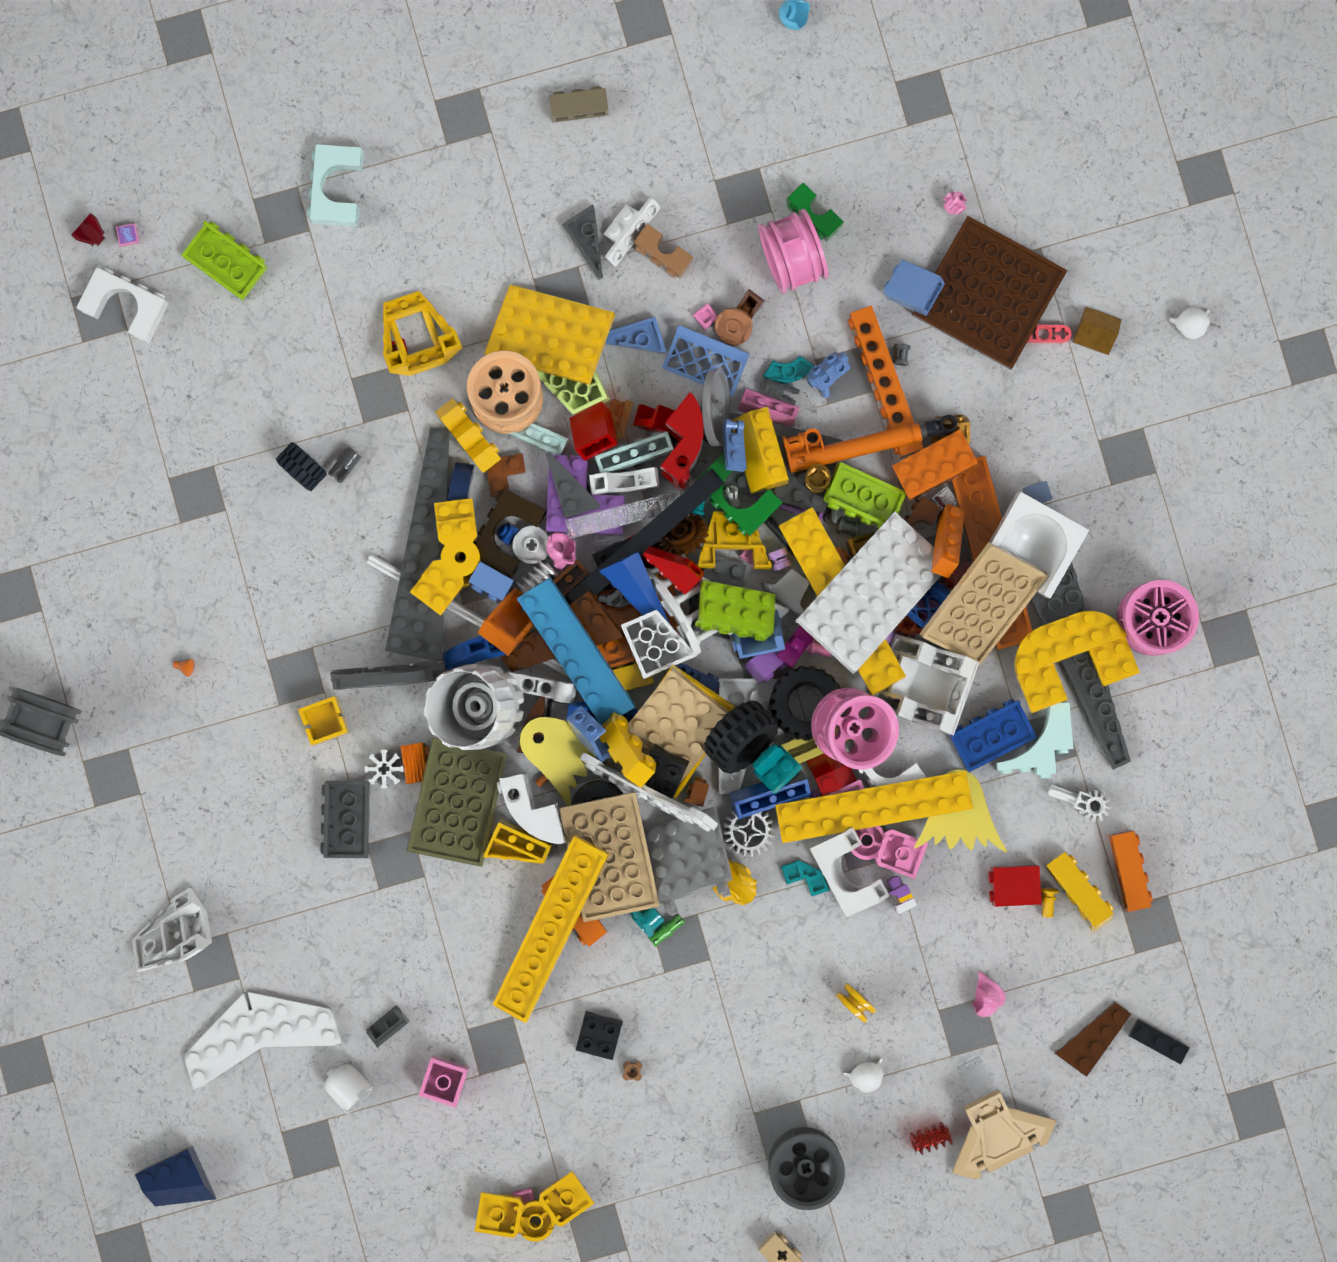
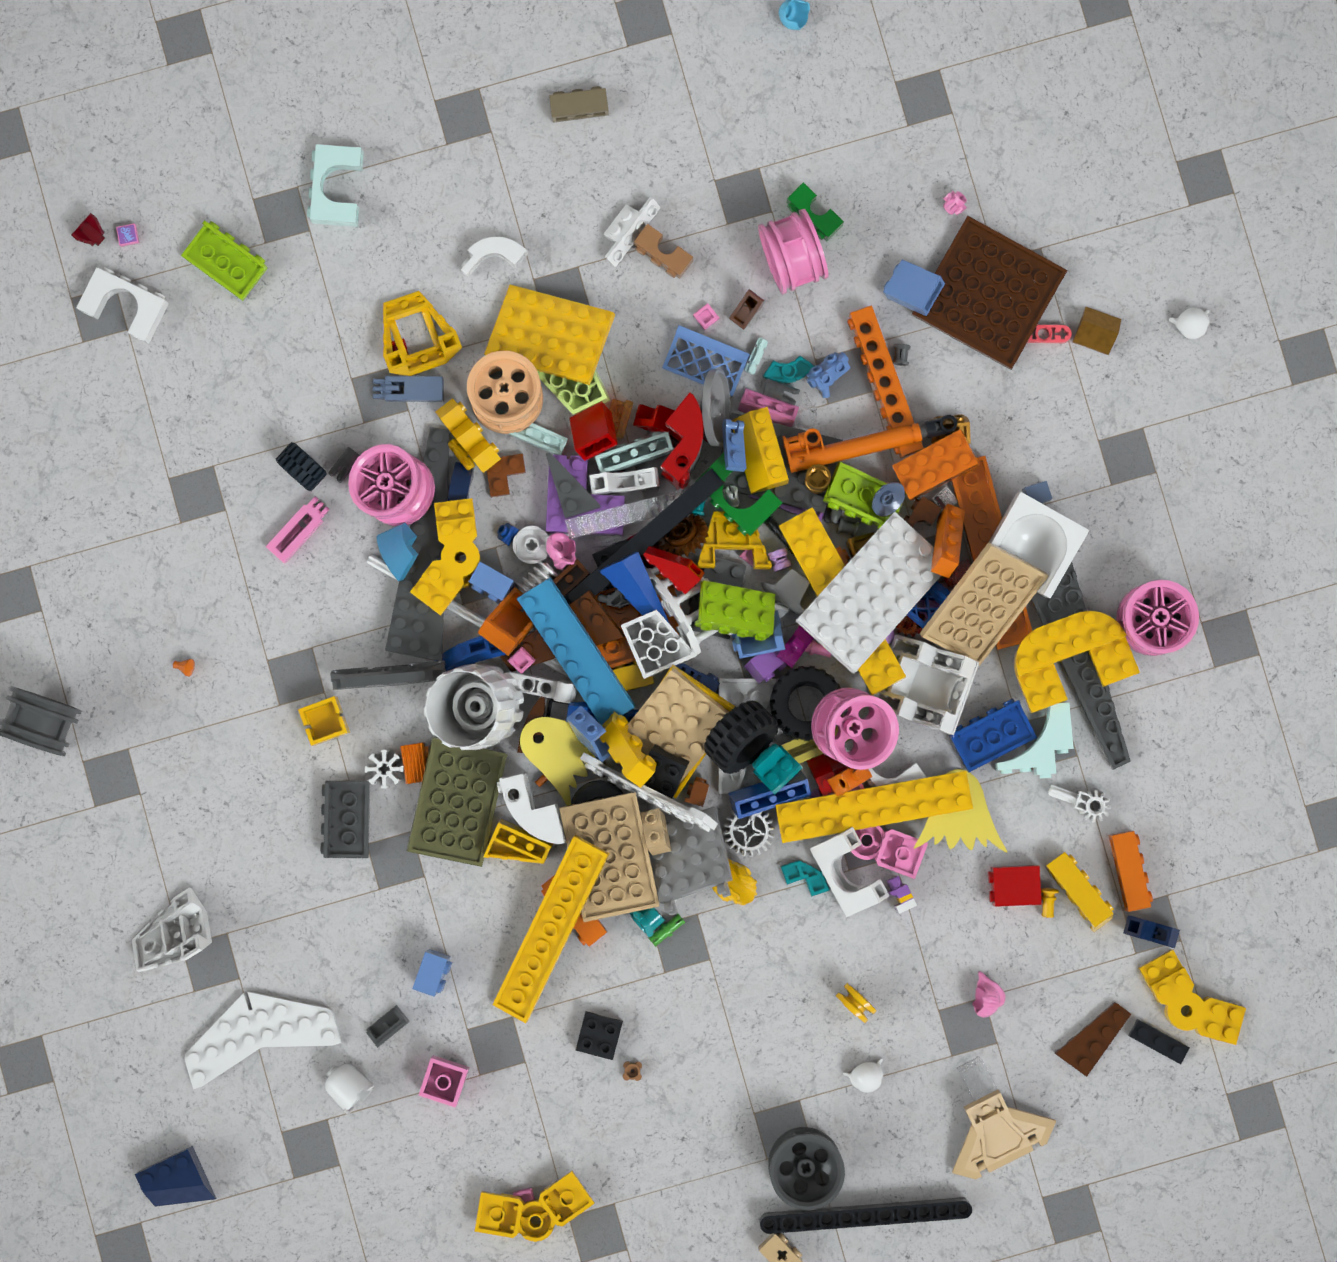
dark brown arch [473,489,547,578] -> none
dark grey wing [562,204,603,280] -> none
medium blue wing [605,317,666,353] -> none
nougat tile [715,307,753,346] -> none
clear red piece [909,1122,953,1155] -> none
none -> bright pink hinge [266,496,330,563]
none -> bright pink wheel [348,444,435,526]
none -> sand blue hinge [373,376,444,402]
none -> dark azure slope [377,523,419,582]
none -> medium blue brick [412,949,453,997]
none -> yellow axle [448,439,475,470]
none -> white arch [461,237,528,278]
none -> bright pink tile [508,647,535,674]
none -> tan brick [641,808,671,856]
none -> light aqua axle [744,338,768,374]
none -> black beam [759,1197,972,1234]
none -> orange torso [827,767,872,797]
none -> sand blue dish [872,482,905,516]
none -> dark blue brick [1123,915,1180,948]
none -> yellow plate [1139,949,1246,1045]

